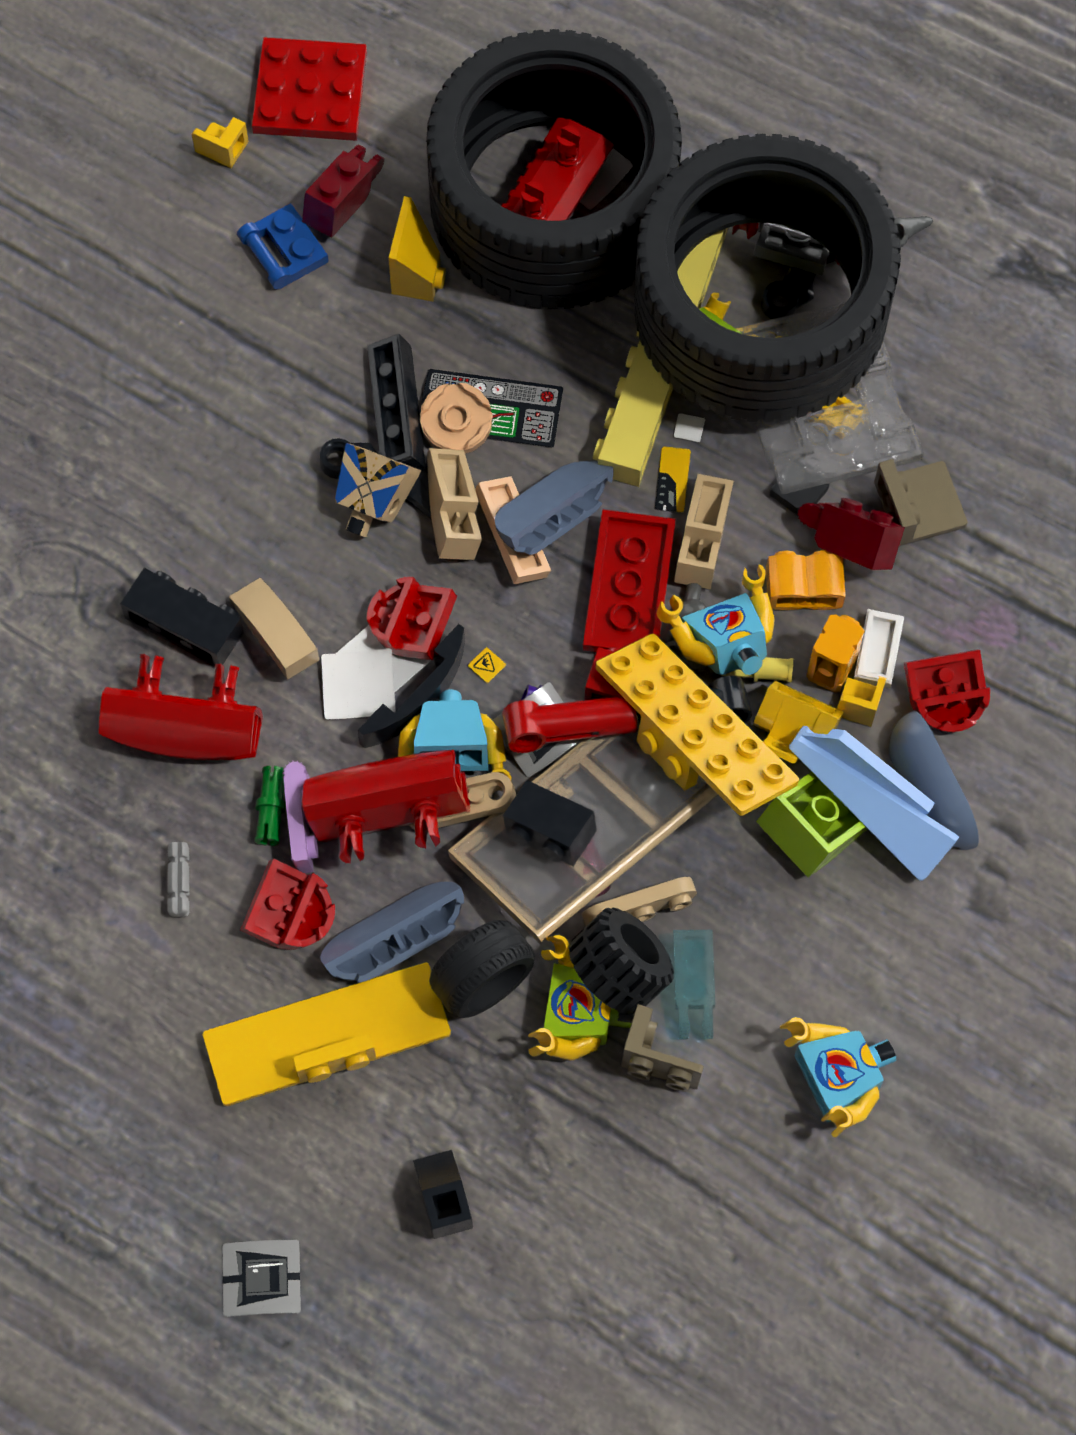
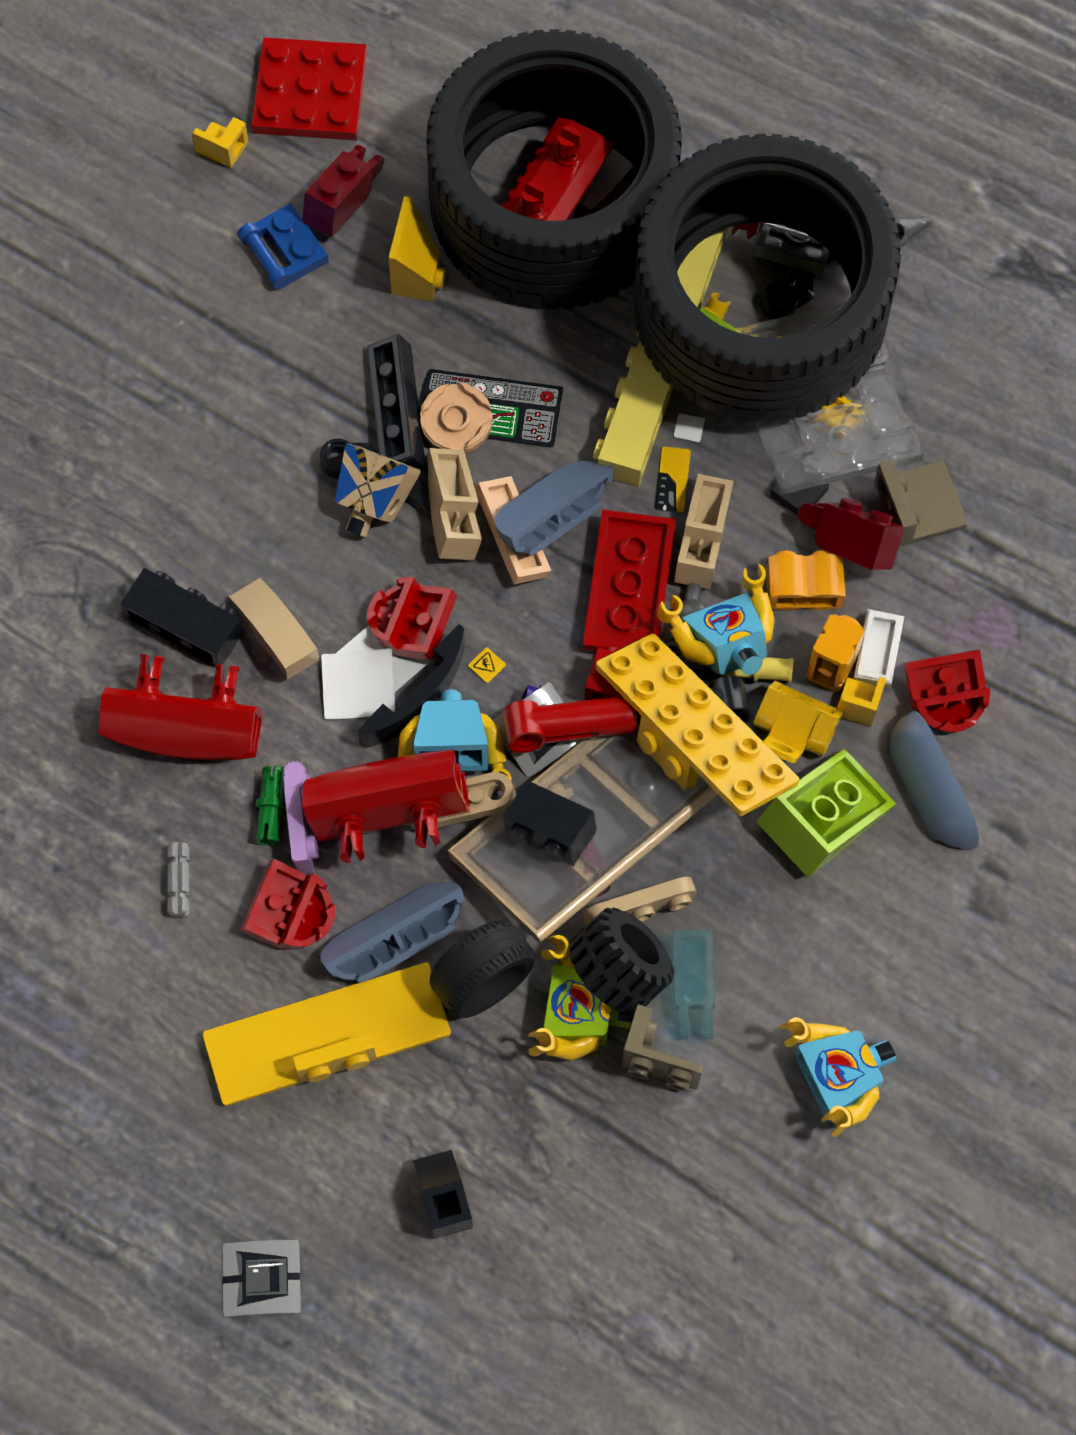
light blue wedge [789,726,959,881] -> none

